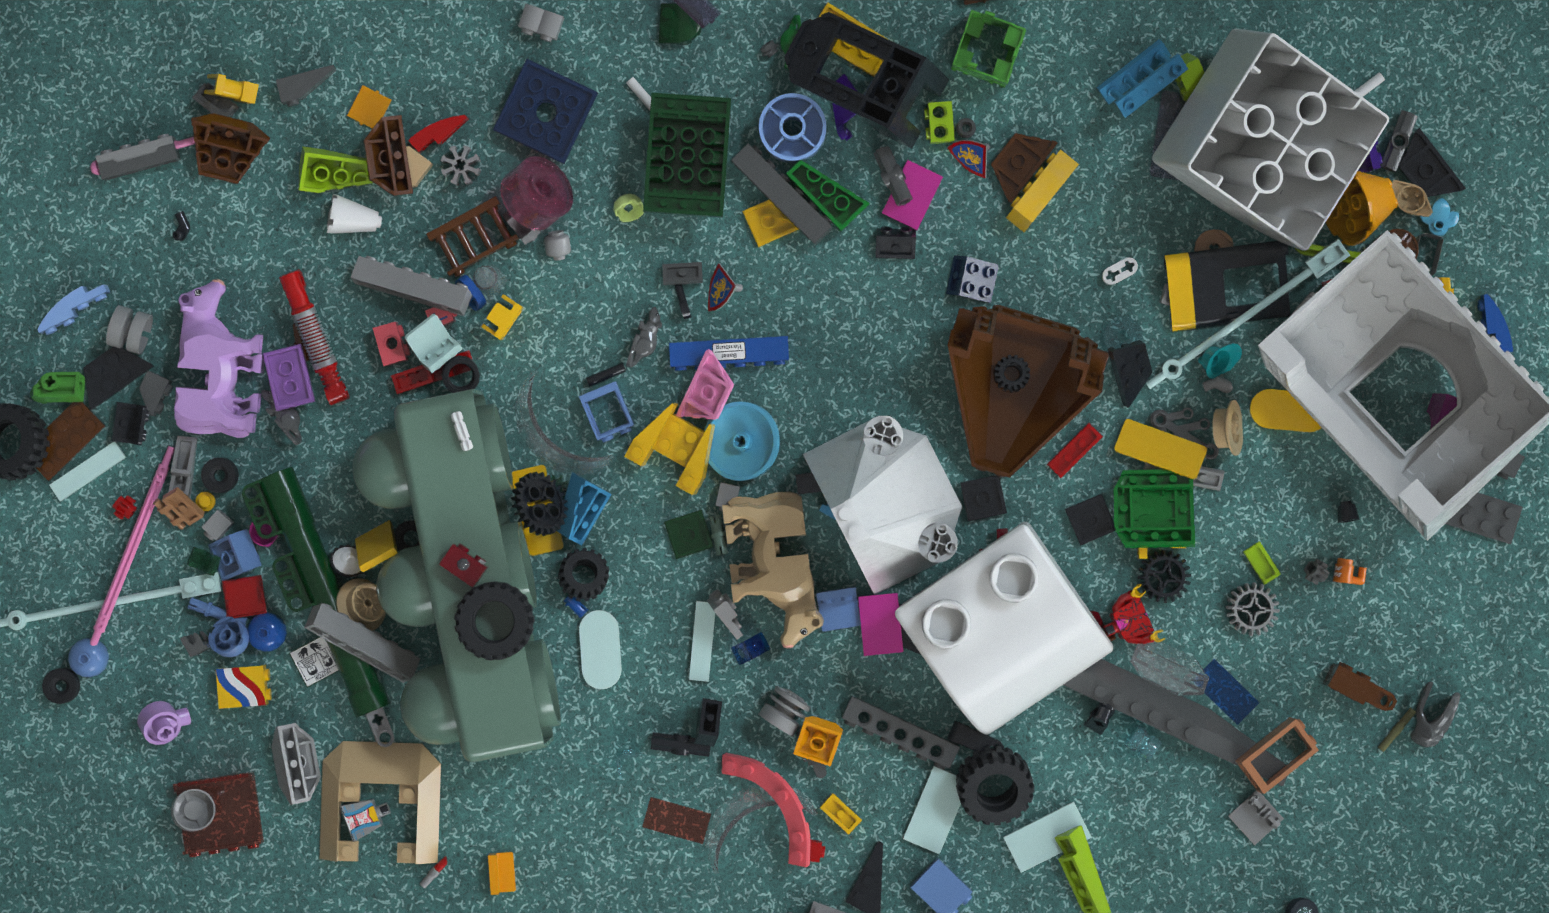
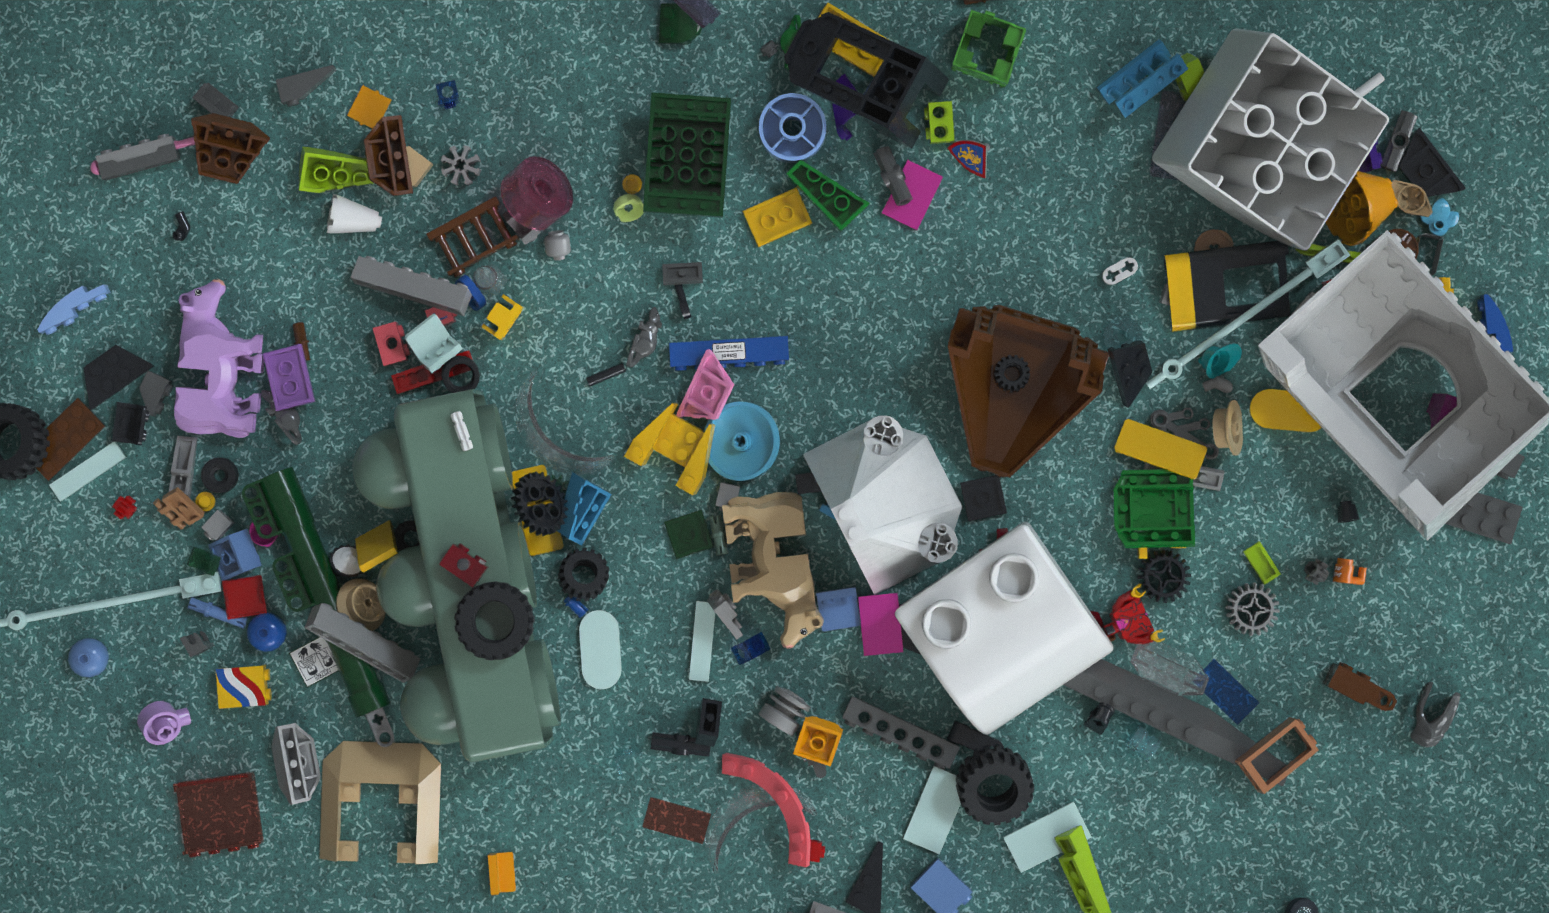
bright green piece [30,372,85,404] -> none
black tyre [42,668,80,704] -> none
bright pink axle [90,446,175,646] -> none
light grey wheel [106,305,153,354] -> none
light grey wheel [171,789,215,832] -> none
yellow piece [204,74,259,104] -> none
medium blue cylinder [208,617,249,658] -> none
red piece [279,269,350,406] -> none
torso [340,798,391,842] -> none
red slope [408,115,469,154] -> none
light grey piece [420,856,447,888] -> none
dark blue piece [493,59,598,165] -> none
light grey brick [518,4,564,42] -> none
medium blue window [579,381,634,443] -> none
white piece [626,77,651,110] -> none
shield [708,263,743,312] -> none
dark grey brick [731,144,832,246] -> none
yellow plate [820,793,862,835] -> none
black bracket [875,226,916,259] -> none
bracket [946,255,999,303] -> none
dark grey plate [956,118,976,138] -> none
reddish brown wing [991,133,1058,204] -> none
yellow wedge [1006,150,1079,232] -> none
red tile [1047,423,1103,478] -> none
black plate [1065,494,1115,546] -> none
light grey hinge [1228,790,1284,845] -> none
olive piece [1378,708,1416,752] -> none
none -> clear blue bracket [436,80,460,109]
none -> yellow plate [622,174,642,194]

